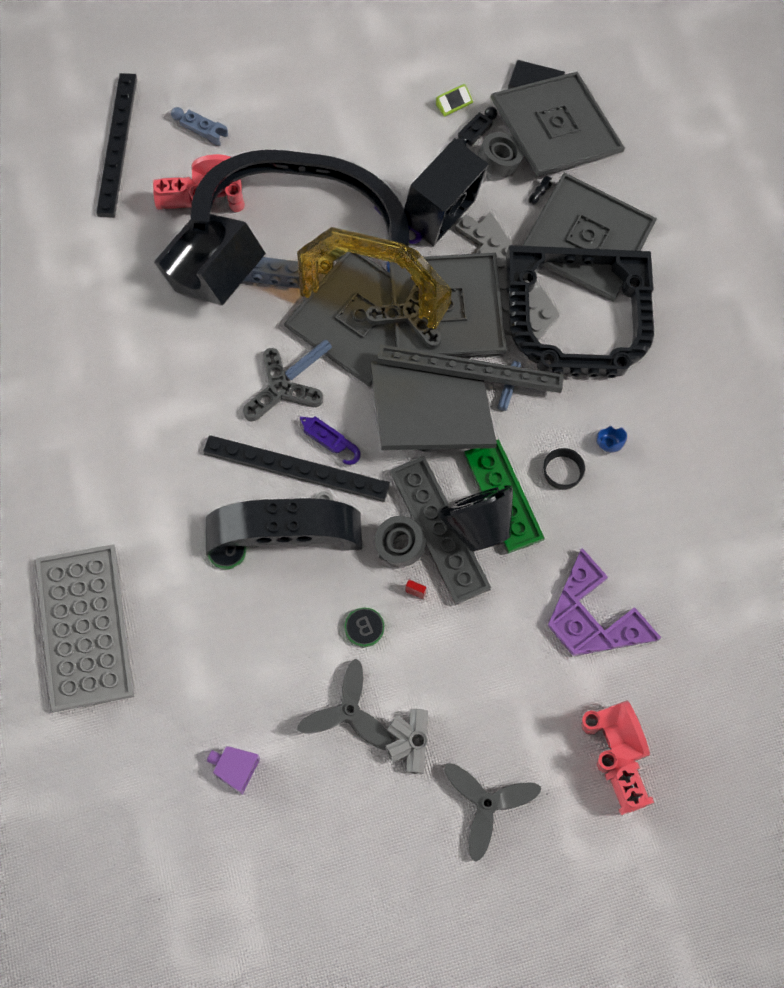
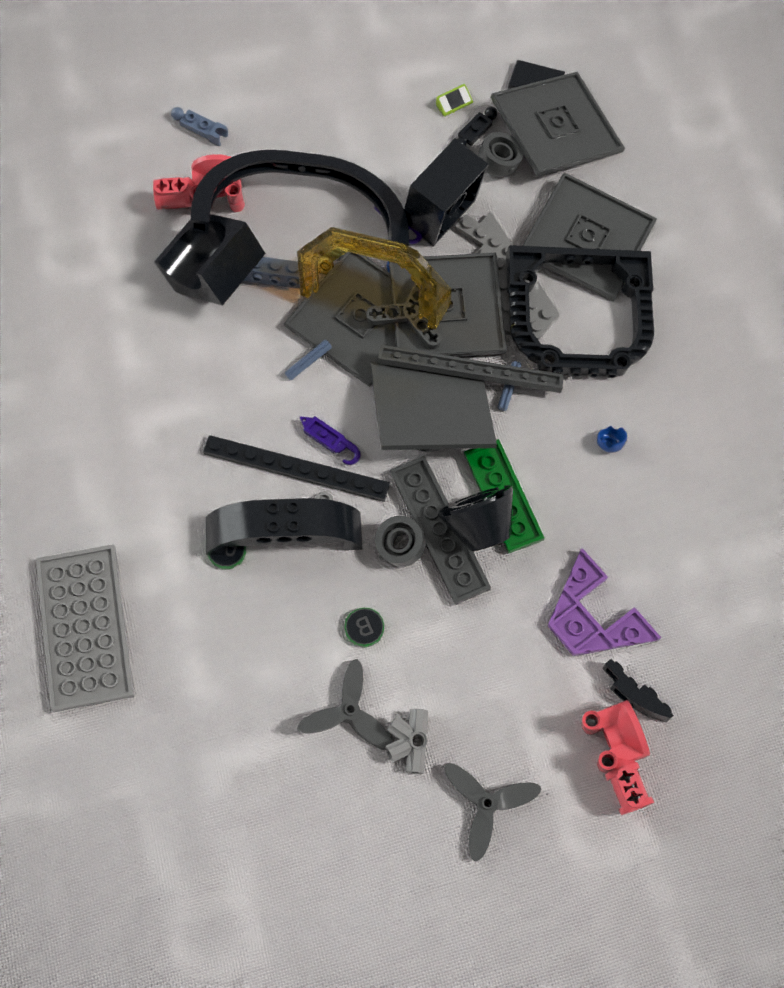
black plate [96,73,137,218] -> none
medium lavender torso [207,746,260,795] -> none
dark grey piece [243,348,323,421] -> none
red tile [405,580,427,599] -> none
black piece [529,176,553,205] -> none
black tyre [544,448,585,490] -> none
none -> black slope [602,659,674,722]

